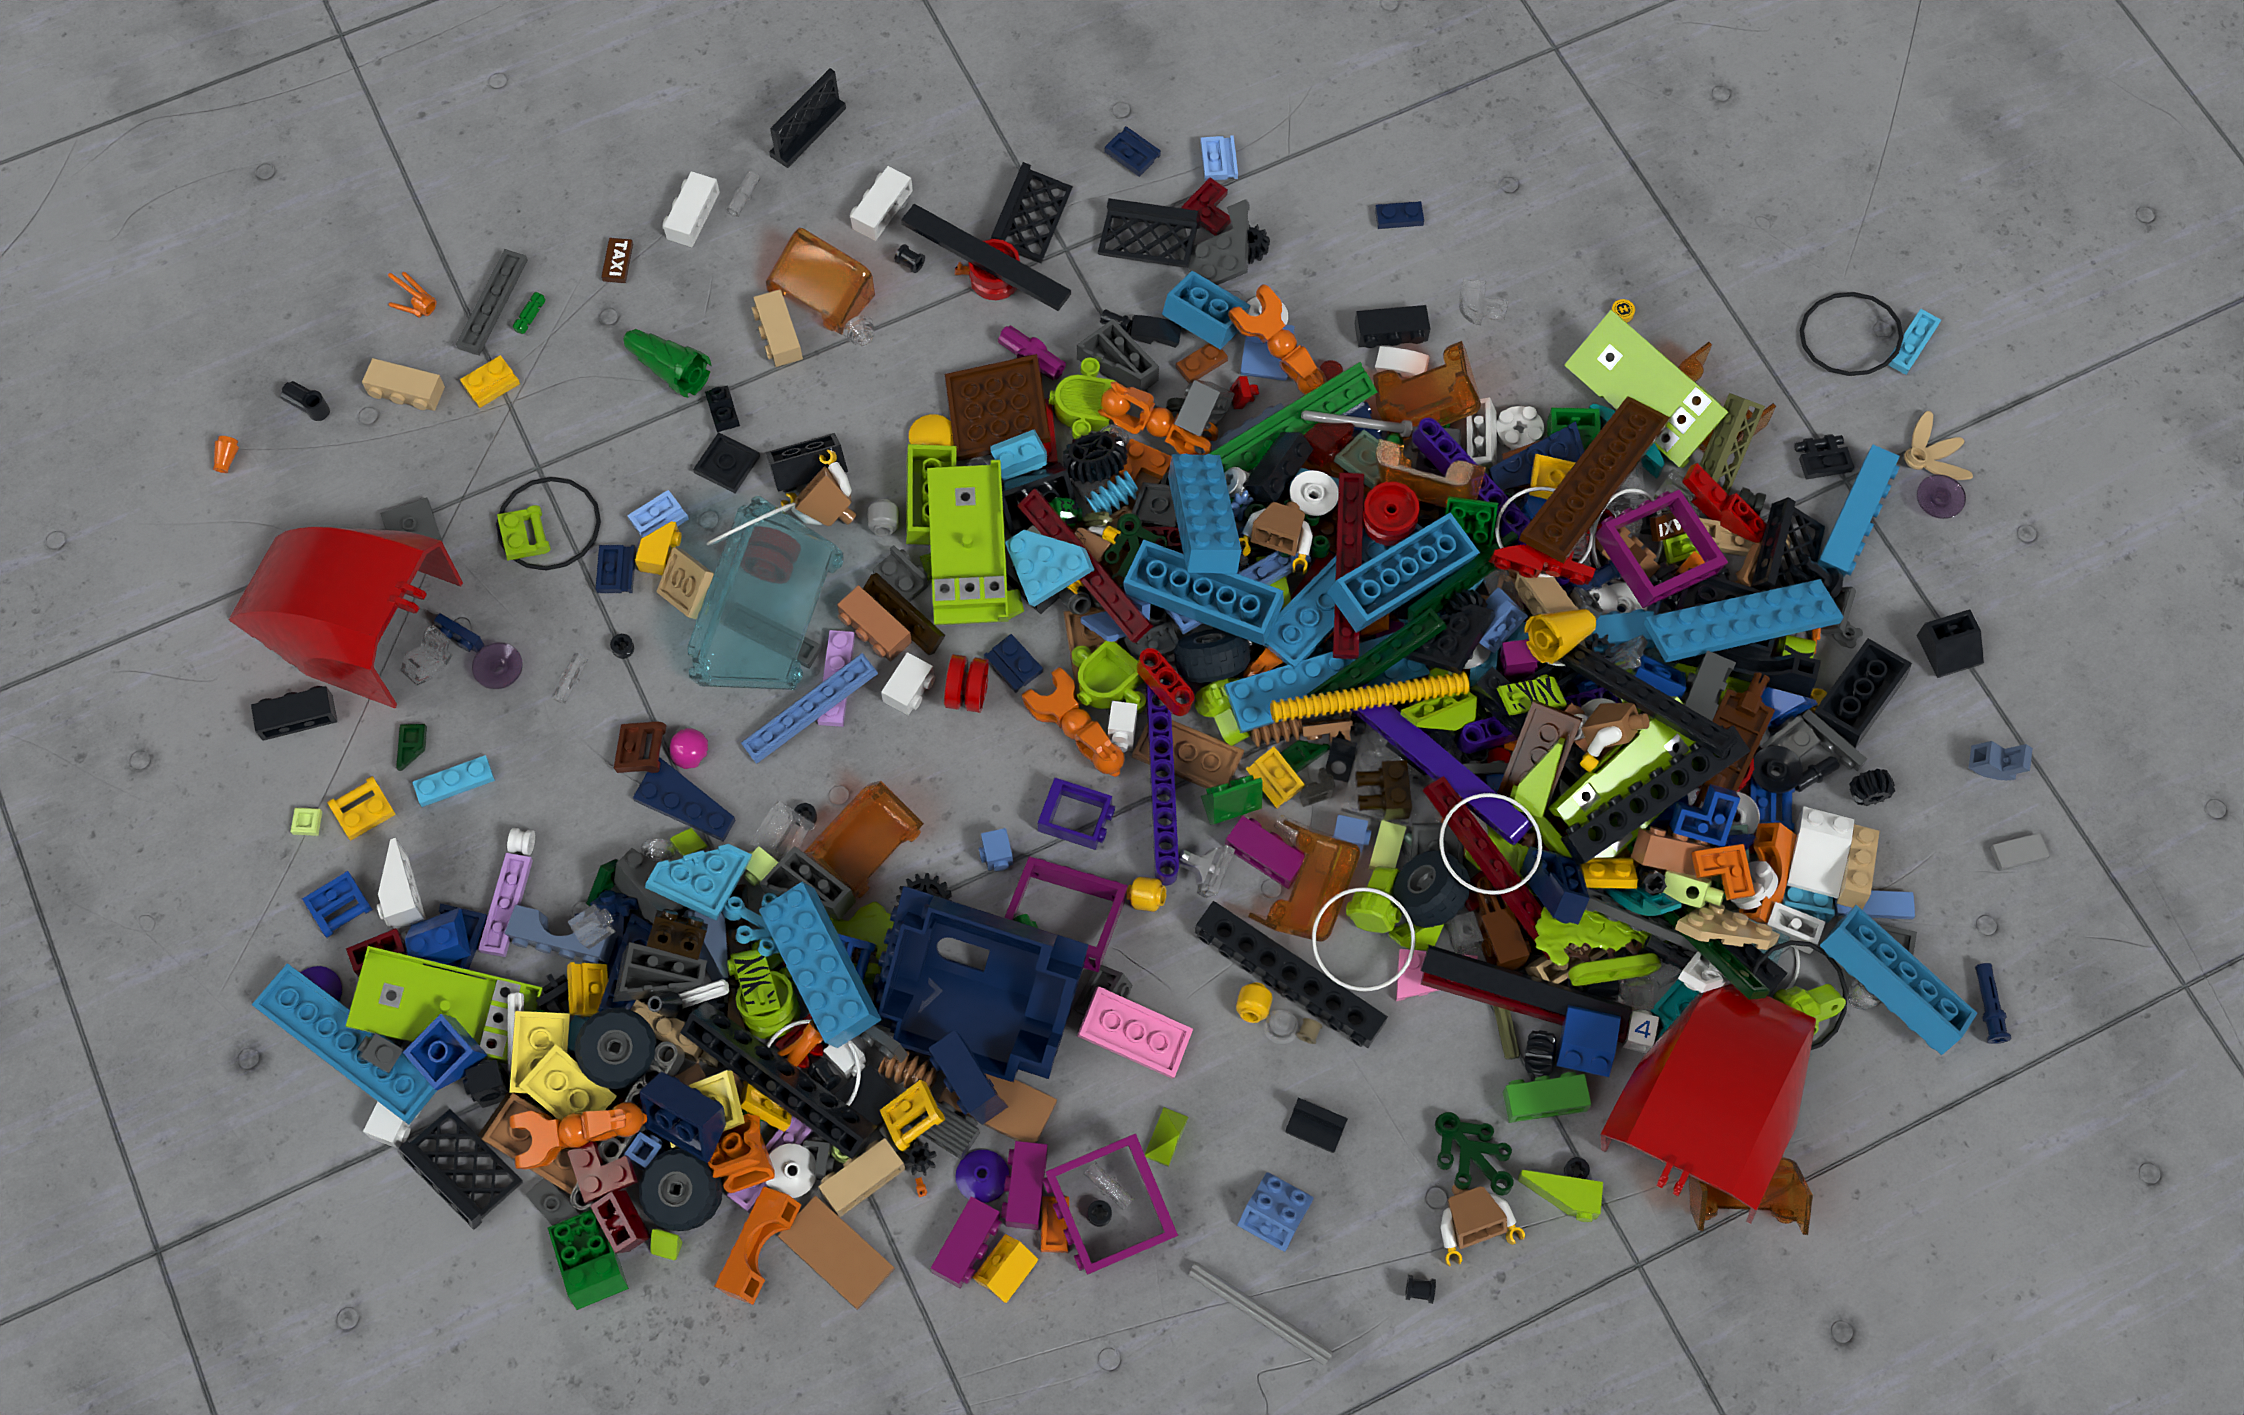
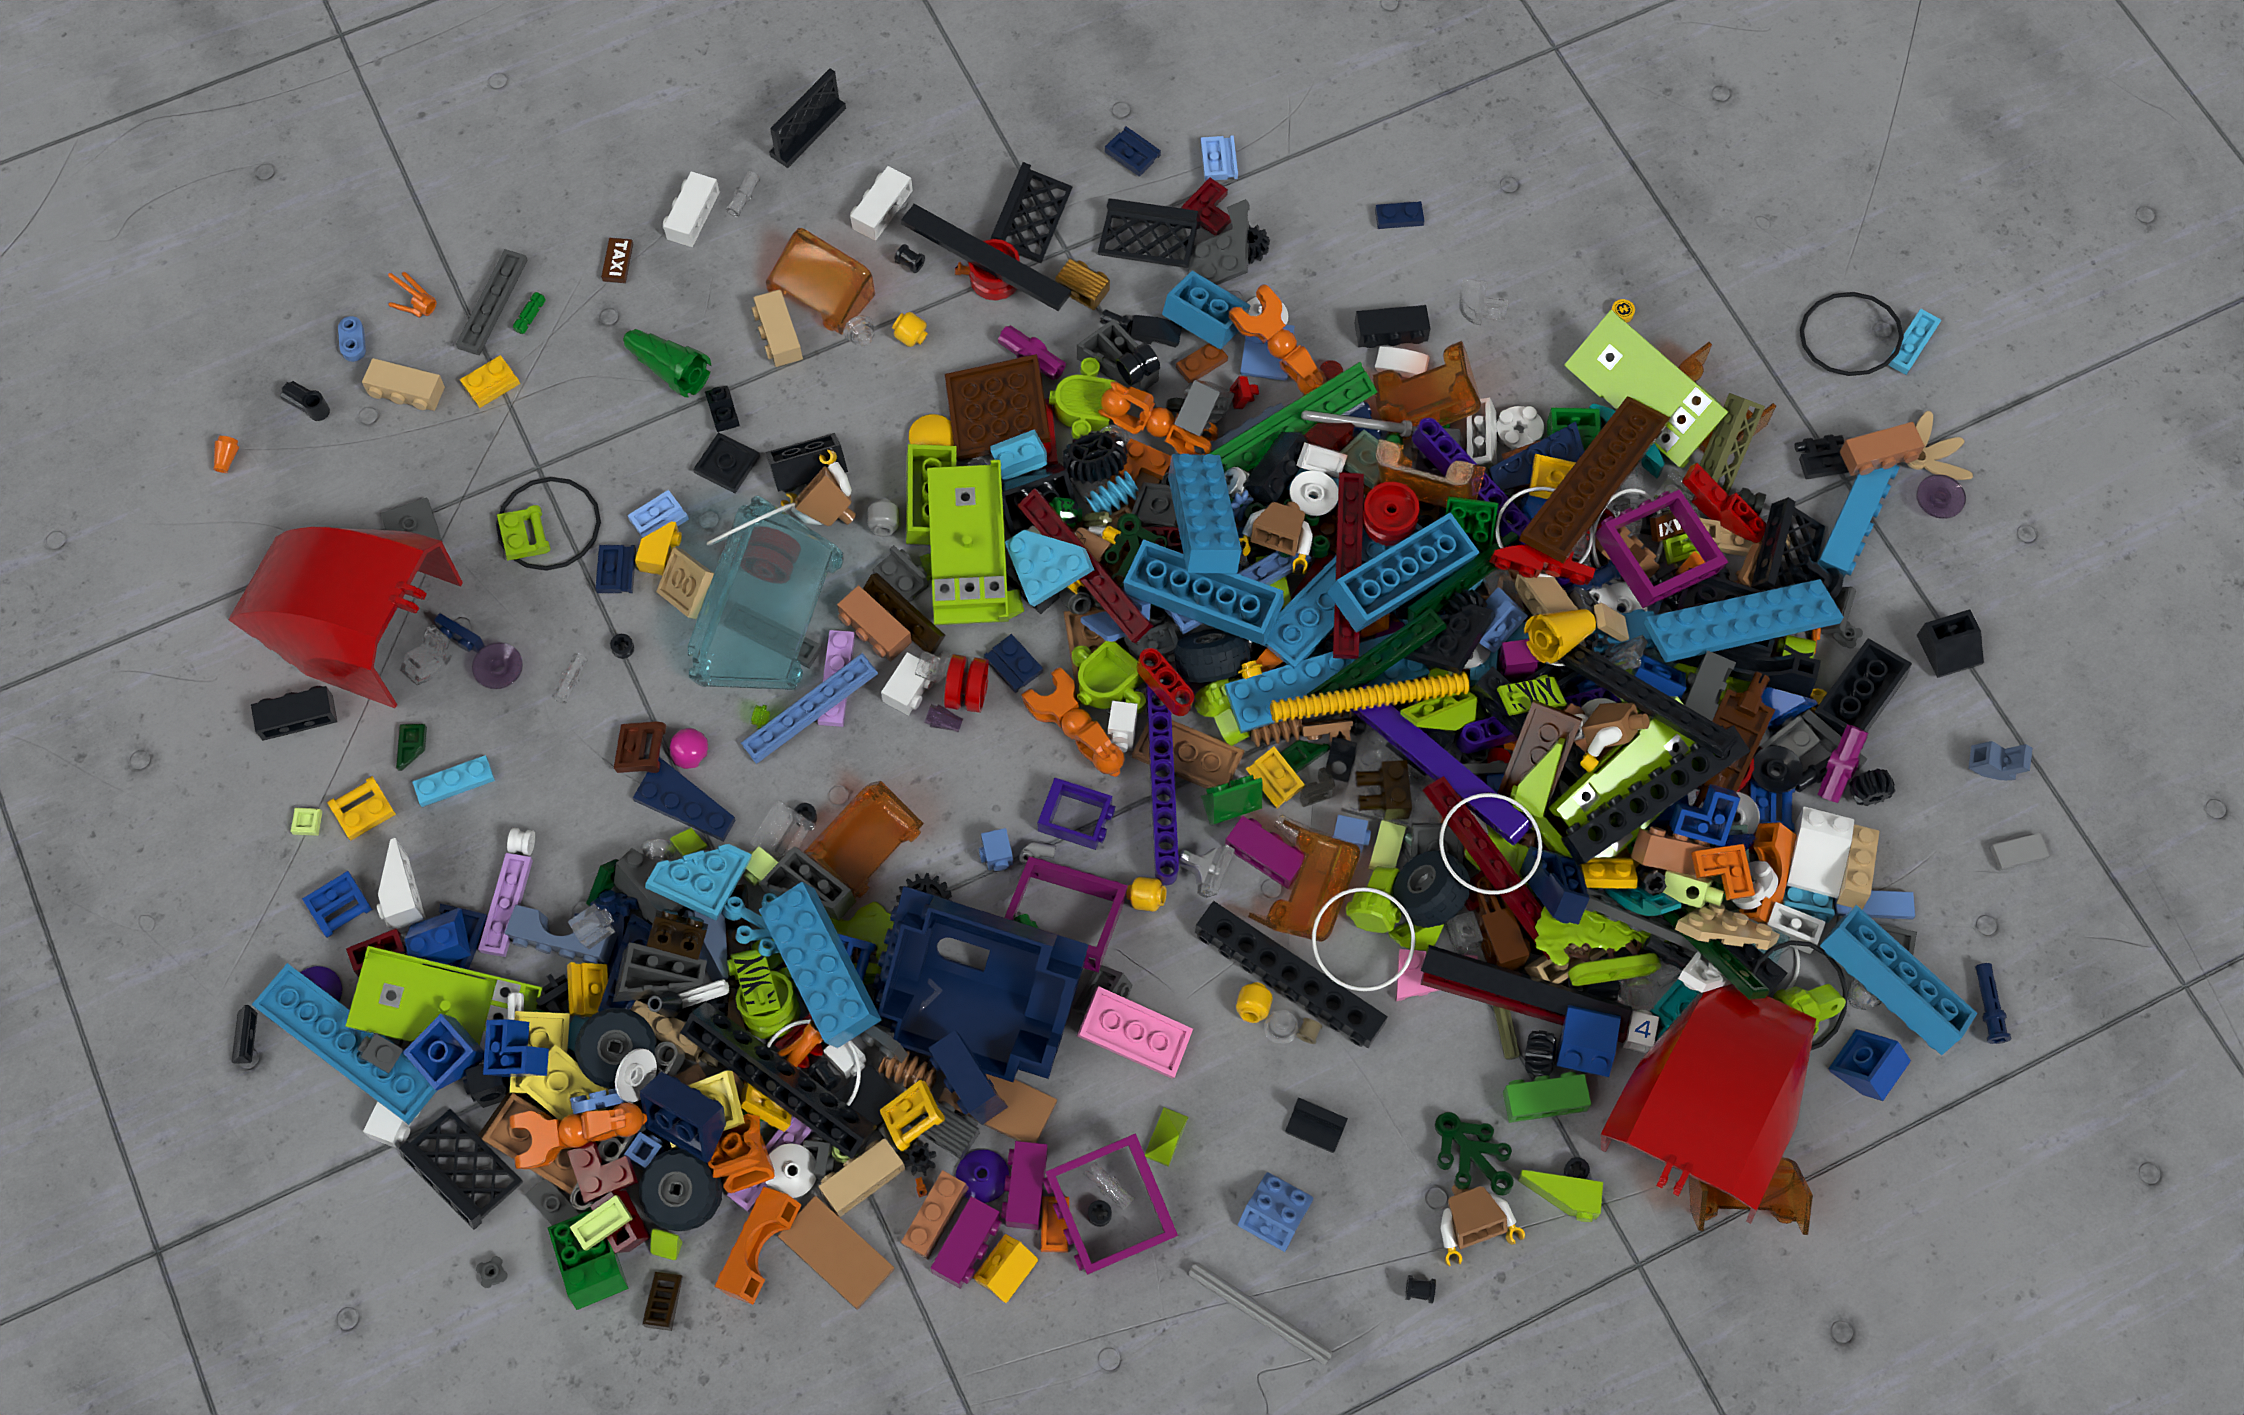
none -> black slope [232,1005,258,1064]
none -> medium blue plate [338,316,366,362]
none -> dark grey plate [476,1256,508,1288]
none -> blue brick [483,1019,549,1077]
none -> medium blue plate [570,1088,627,1114]
none -> yellowish green tile [570,1195,633,1251]
none -> white dish [615,1048,657,1102]
none -> dark brown slope [642,1272,683,1331]
none -> clear neon green plate [750,704,770,729]
none -> yellow head [892,312,928,347]
none -> nougat brick [901,1170,969,1260]
none -> clear bracket [915,651,953,683]
none -> clear purple cone [924,704,963,732]
none -> light grey arm [1019,842,1056,864]
none -> pearl gold brick [1055,258,1110,310]
none -> black wheel [1115,342,1160,386]
none -> yellow plate [1238,660,1262,679]
none -> white tile [1296,442,1348,478]
none -> tan tile [1593,602,1629,642]
none -> magenta piece [1817,724,1869,803]
none -> blue slope [1828,1029,1911,1101]
none -> nougat brick [1840,422,1925,476]

